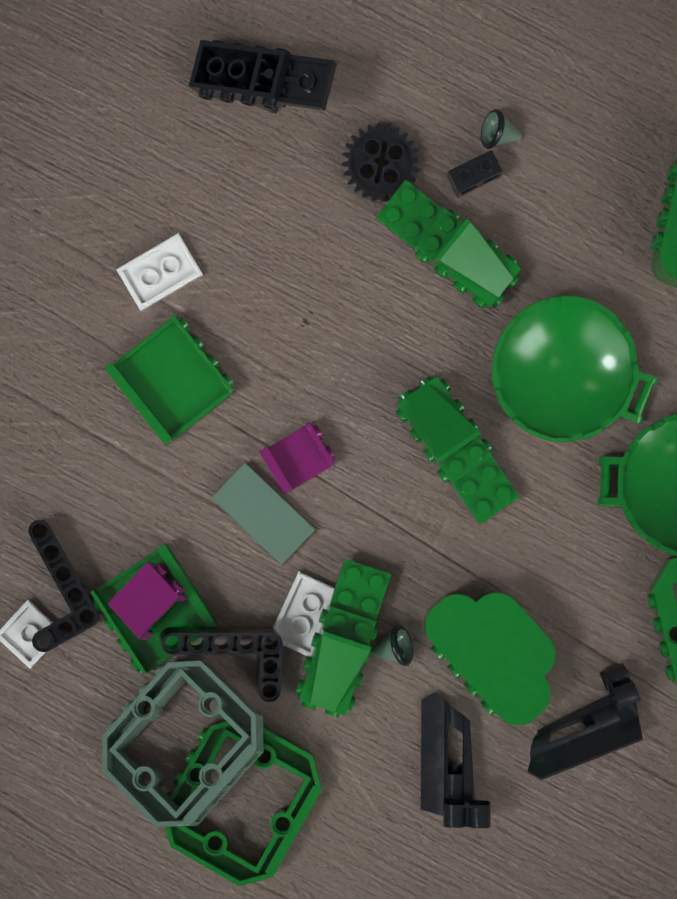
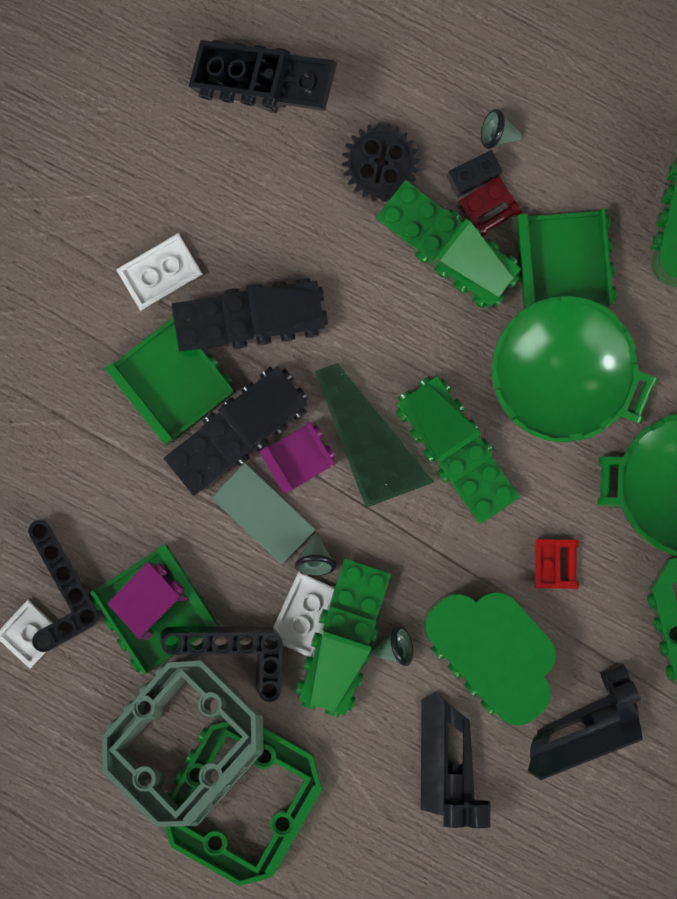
none -> black wedge [163,366,309,497]
none -> black wedge [171,278,328,353]
none -> sand green hat [295,534,336,576]
none -> clear green wing [315,363,434,508]
none -> dark red plate [458,176,522,237]
none -> green panel [515,208,617,309]
none -> red plate [535,539,579,589]

